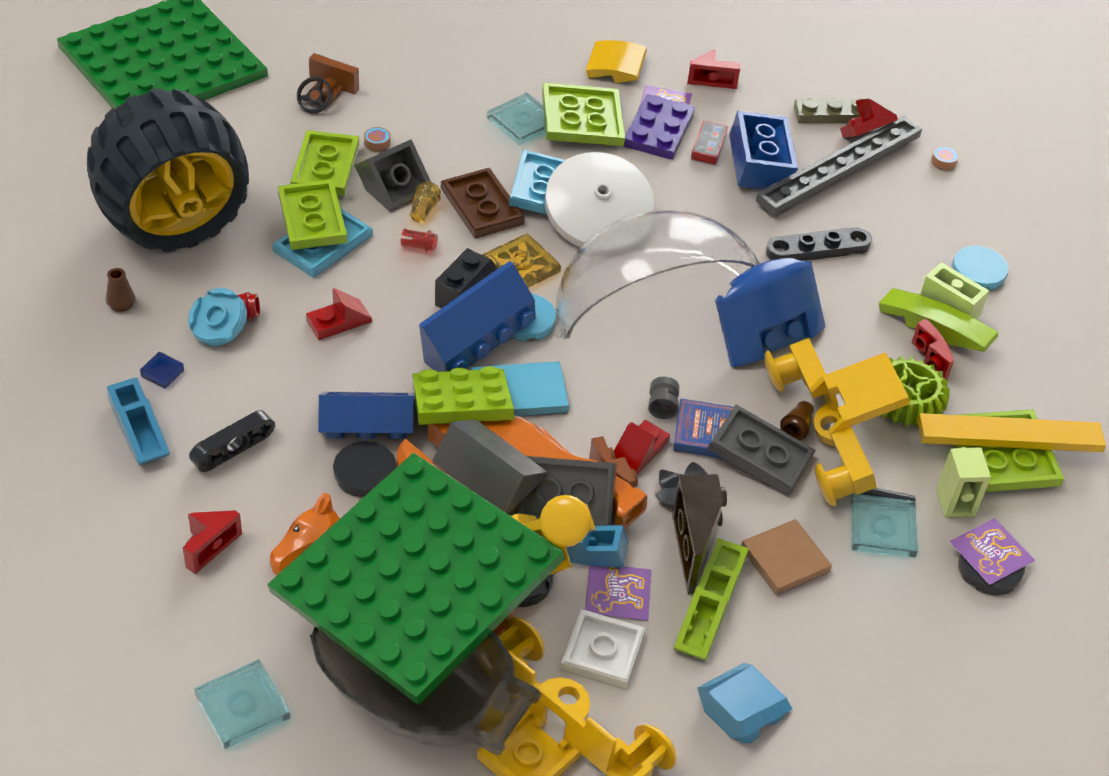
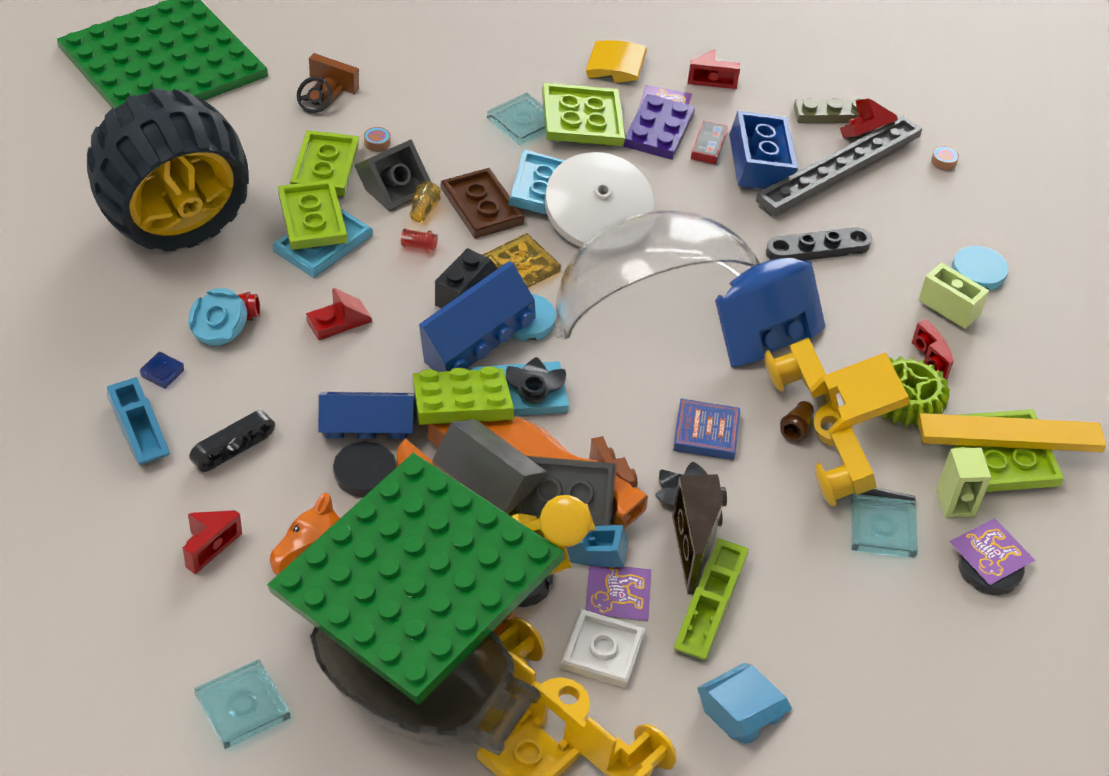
reddish brown cone [105,268,135,312] -> none
red slope [614,419,670,475] -> none
dark grey wheel [648,376,680,419] -> none
dark grey tile [708,404,816,496] -> none
medium nougat tile [741,519,832,595] -> none
lime slope [879,288,998,352] -> none
none -> black plate [506,357,566,403]

